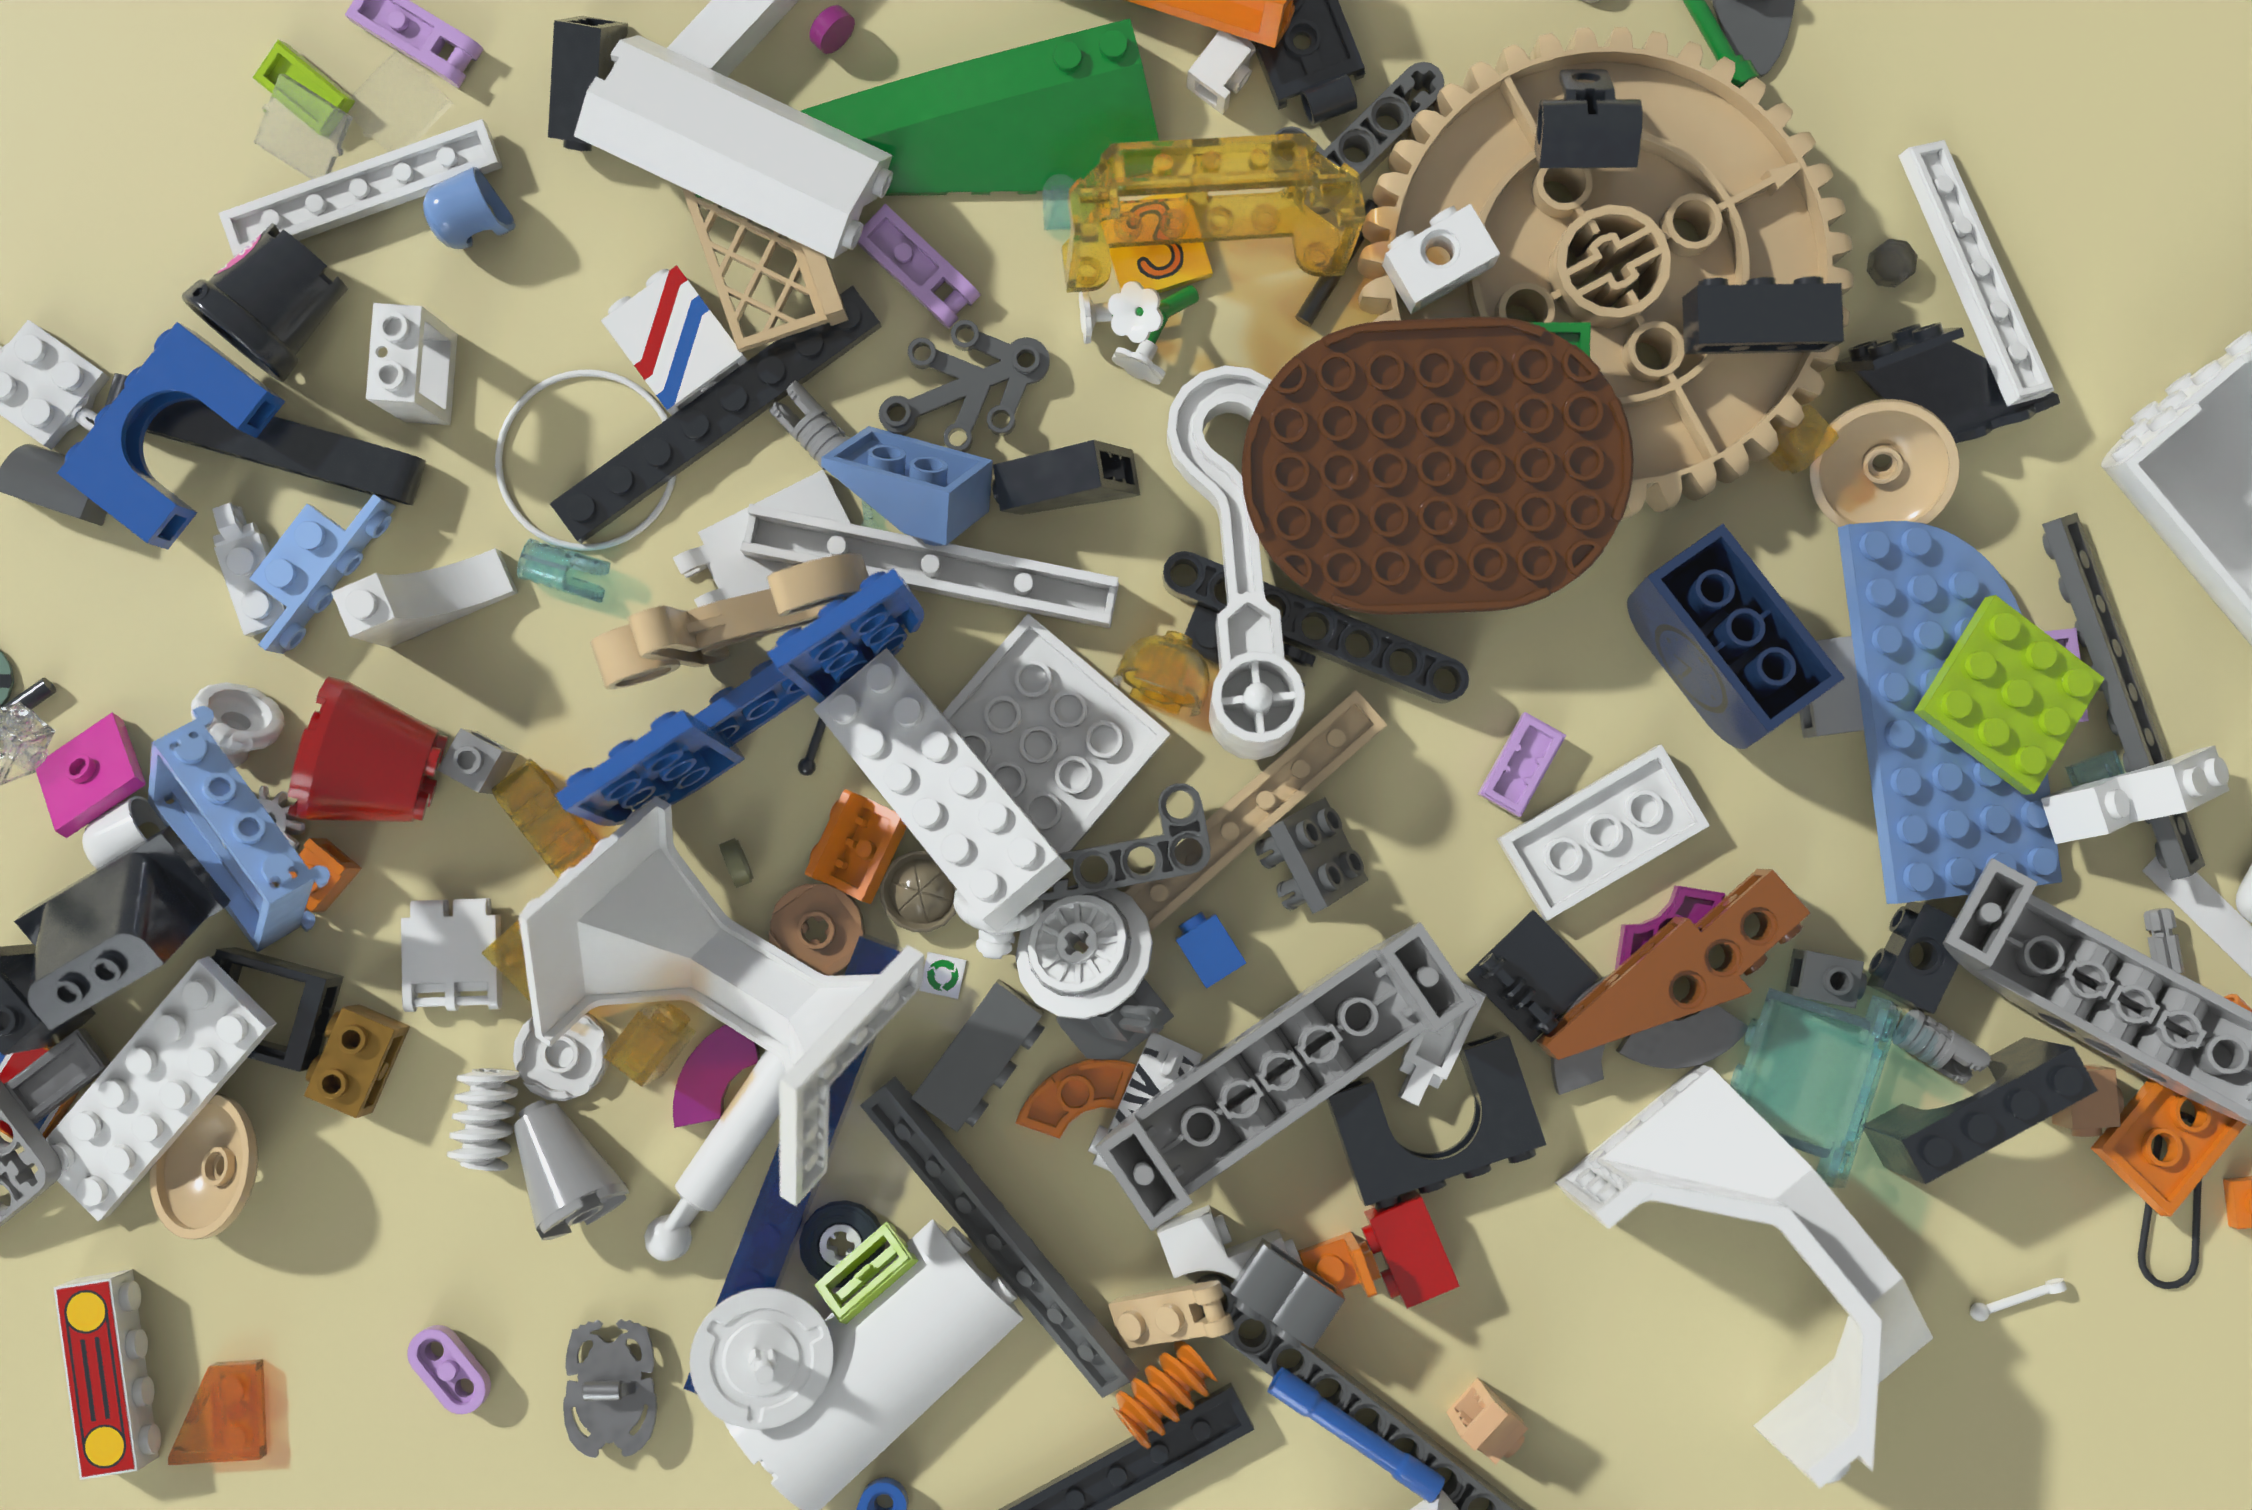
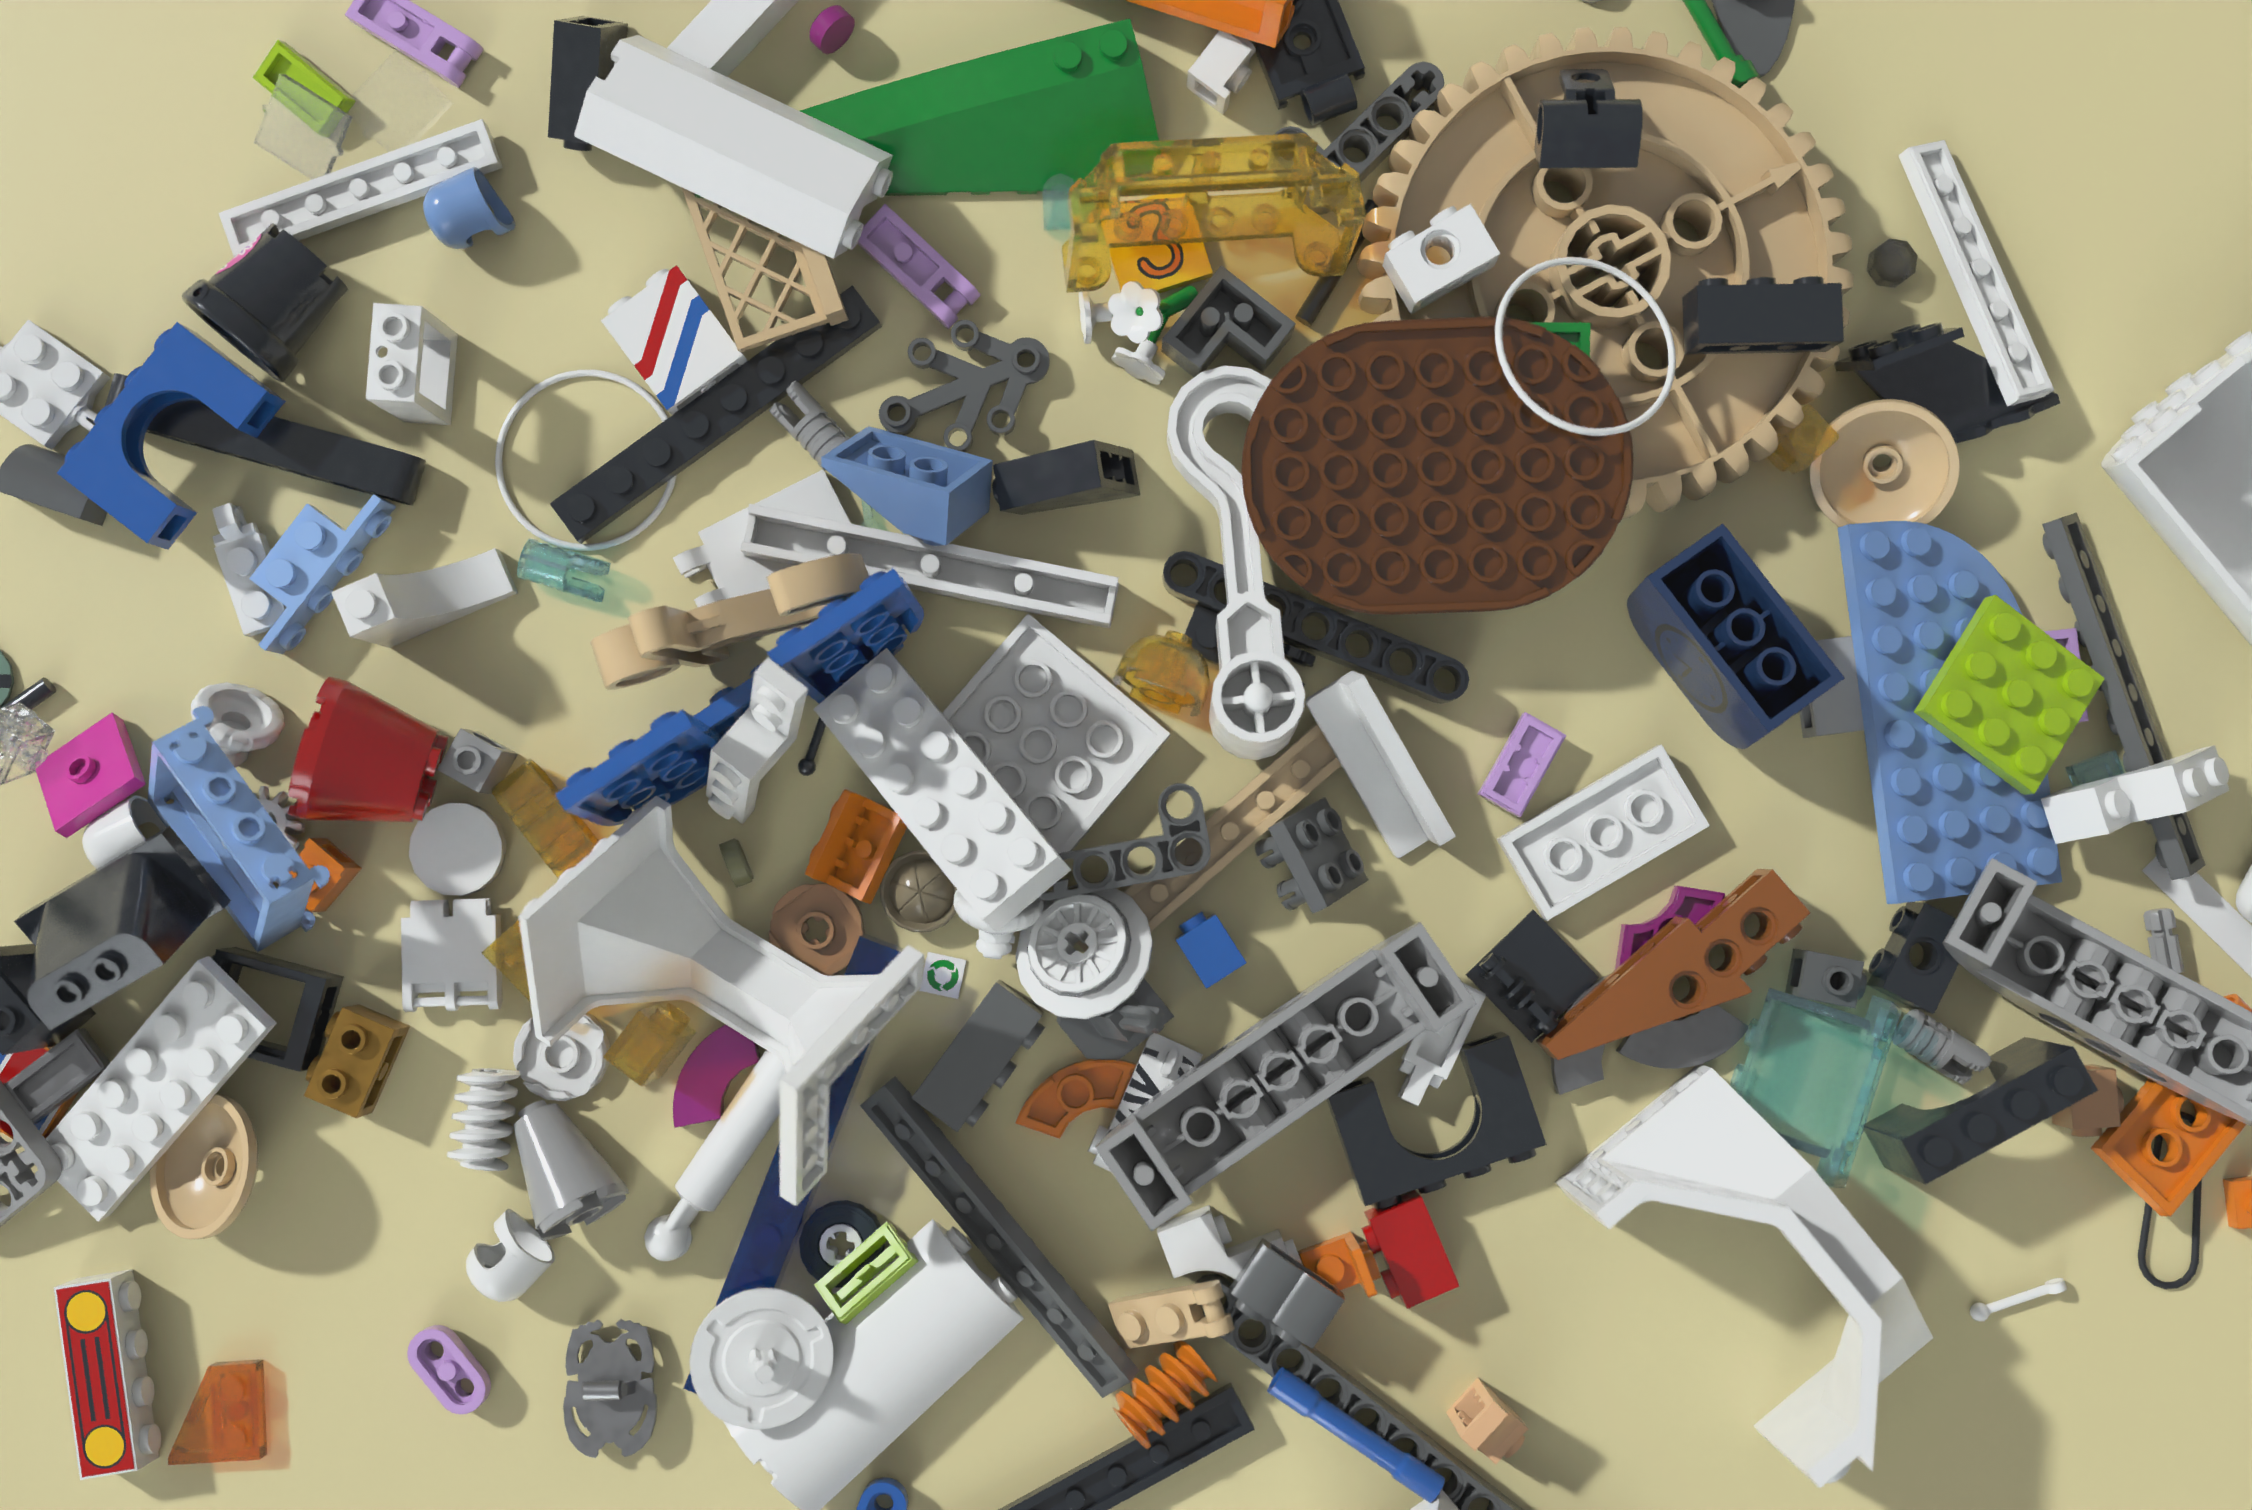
none -> white tile [409,803,507,896]
none -> white helmet [466,1208,555,1302]
none -> white bracket [706,658,808,824]
none -> dark grey brick [1161,265,1296,377]
none -> white panel [1305,671,1456,858]
none -> white piece [1495,257,1676,436]

